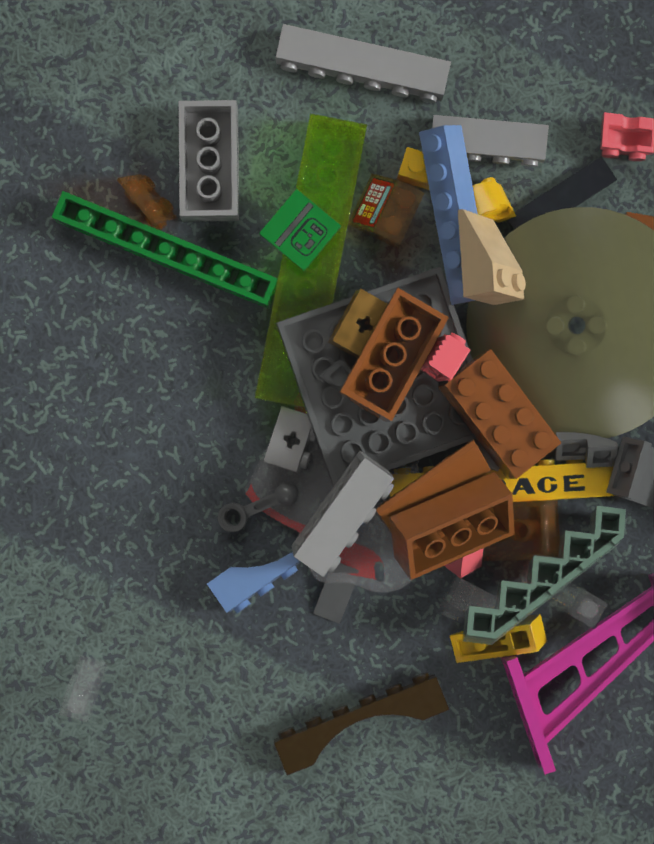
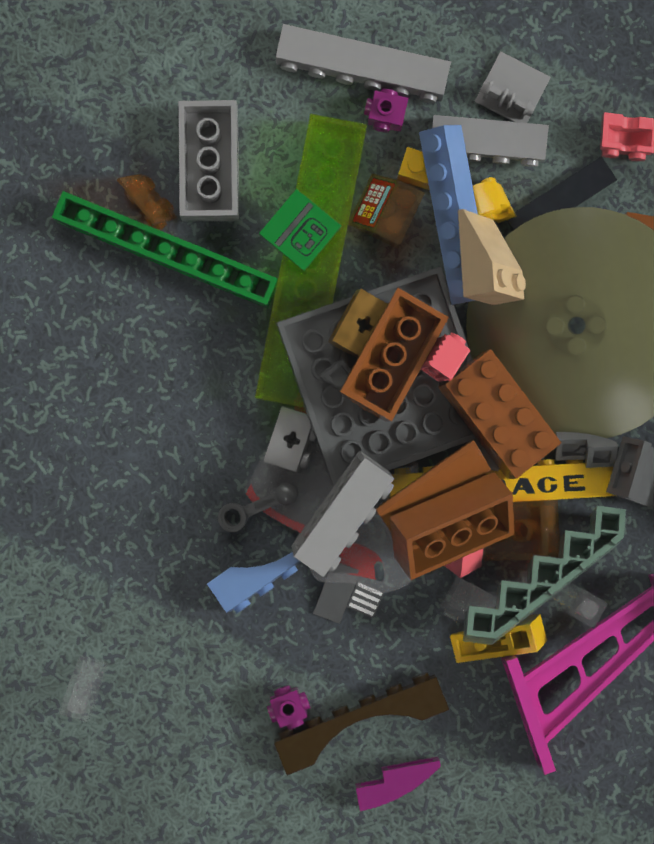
none -> magenta brick [267,685,311,730]
none -> tile [347,580,385,618]
none -> magenta slope [355,756,441,811]
none -> magenta brick [364,89,408,133]
none -> light grey hinge [475,51,551,123]

